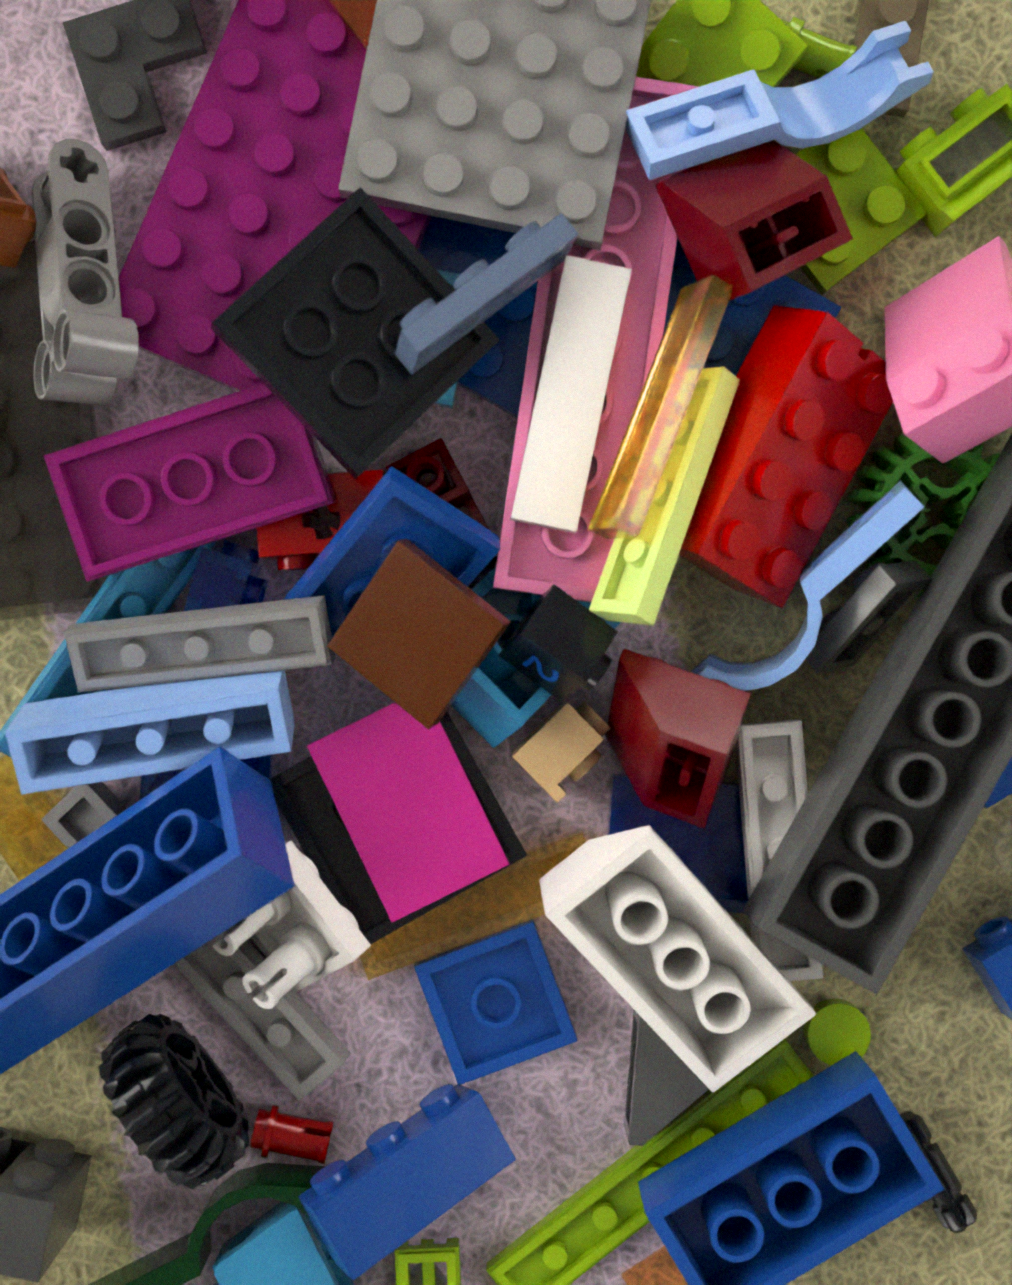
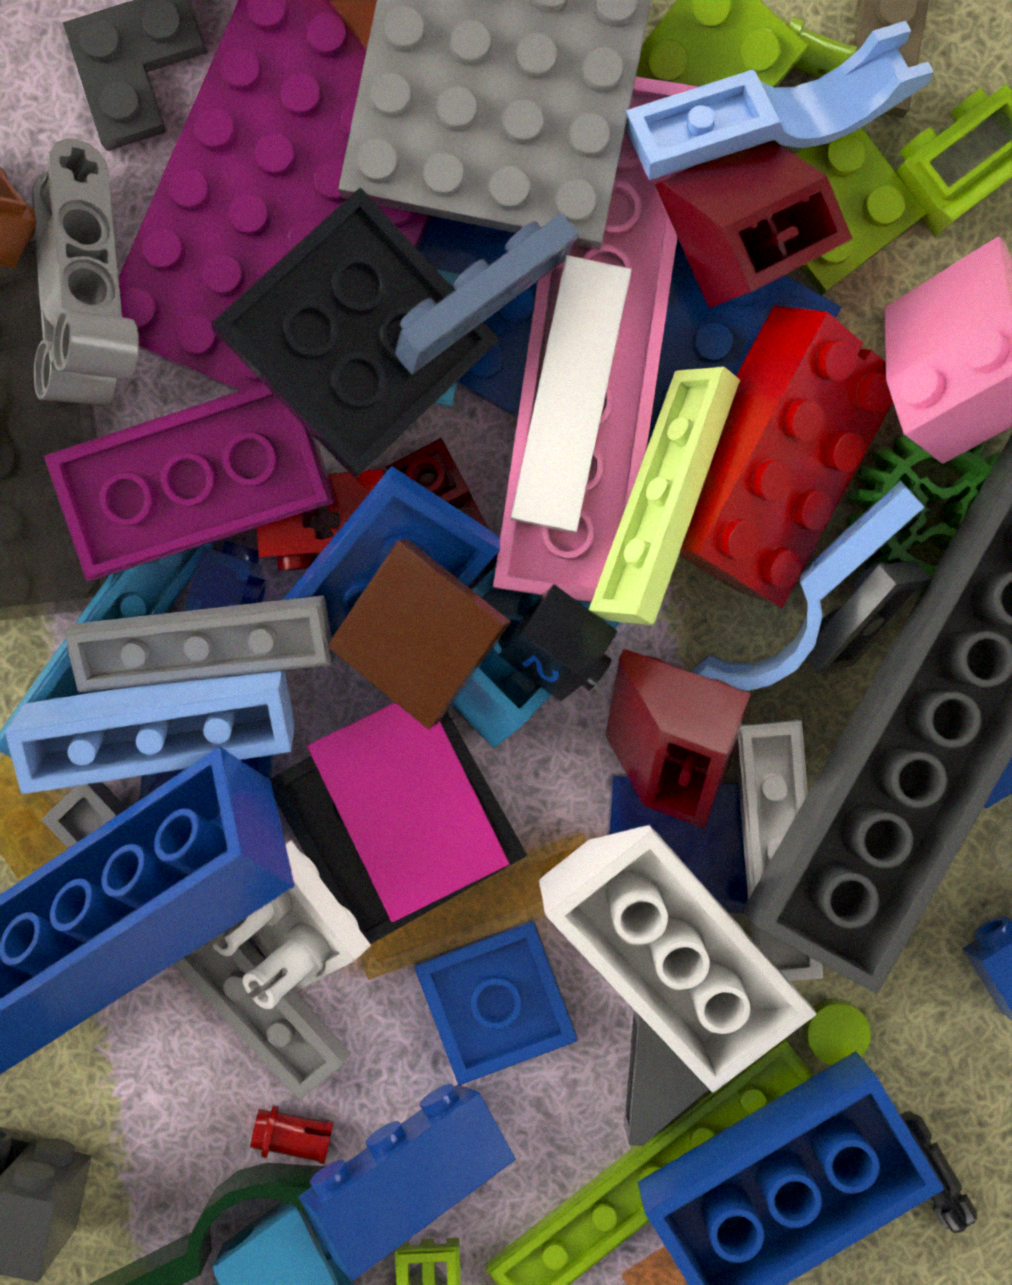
black gear [99,1014,249,1190] -> none
tan brick [512,700,611,803] -> none
clear yellow tile [588,275,732,539] -> none

